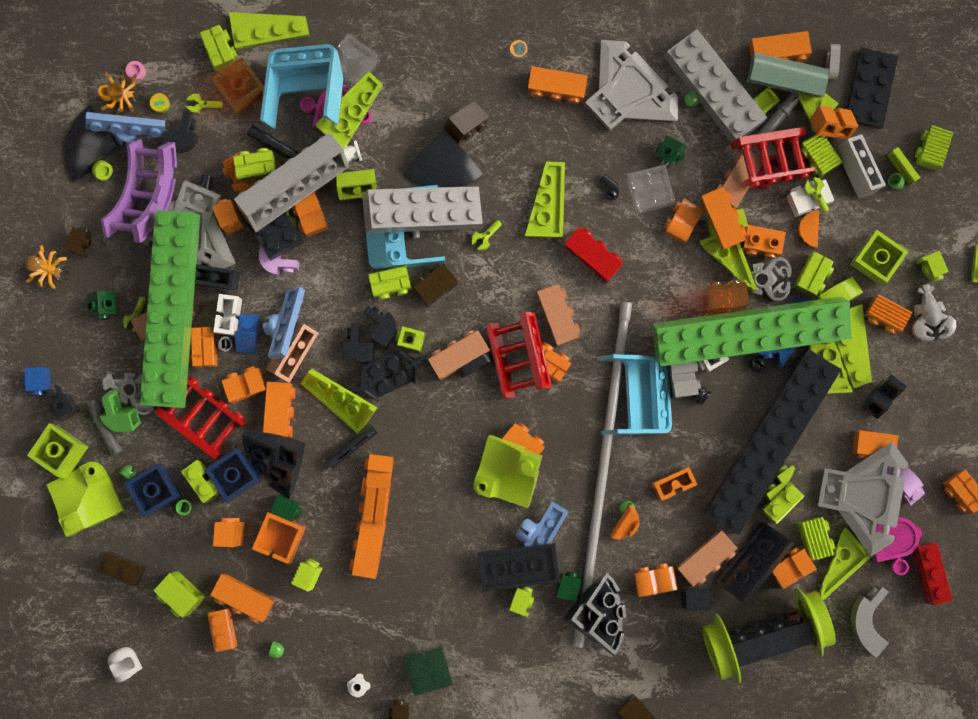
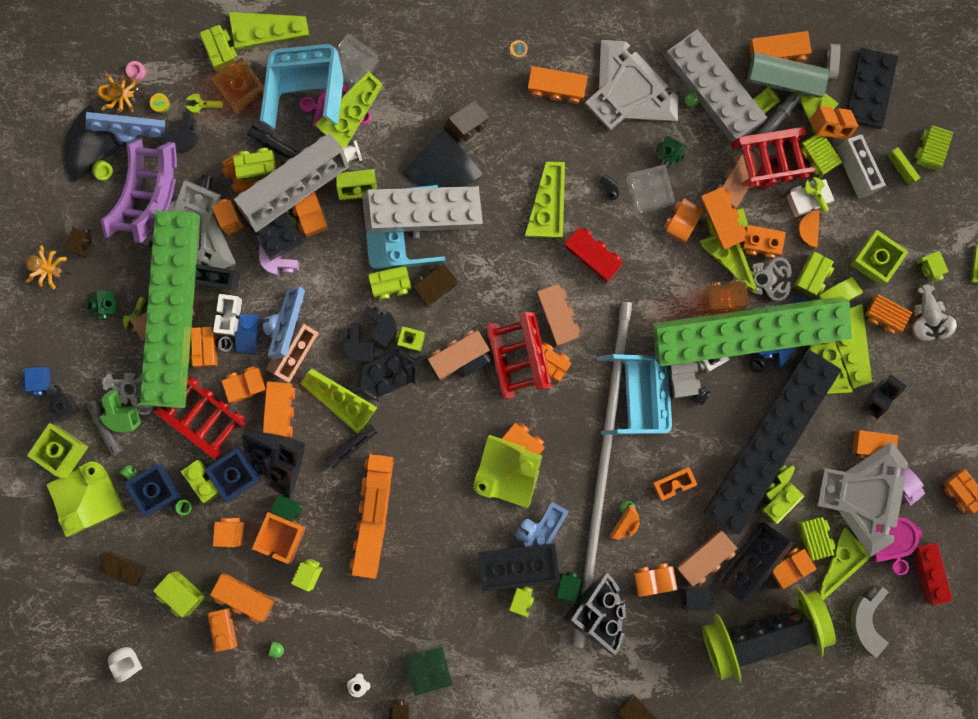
lime bar [472,220,502,251] -> none
bright green hinge [888,173,905,190] -> none

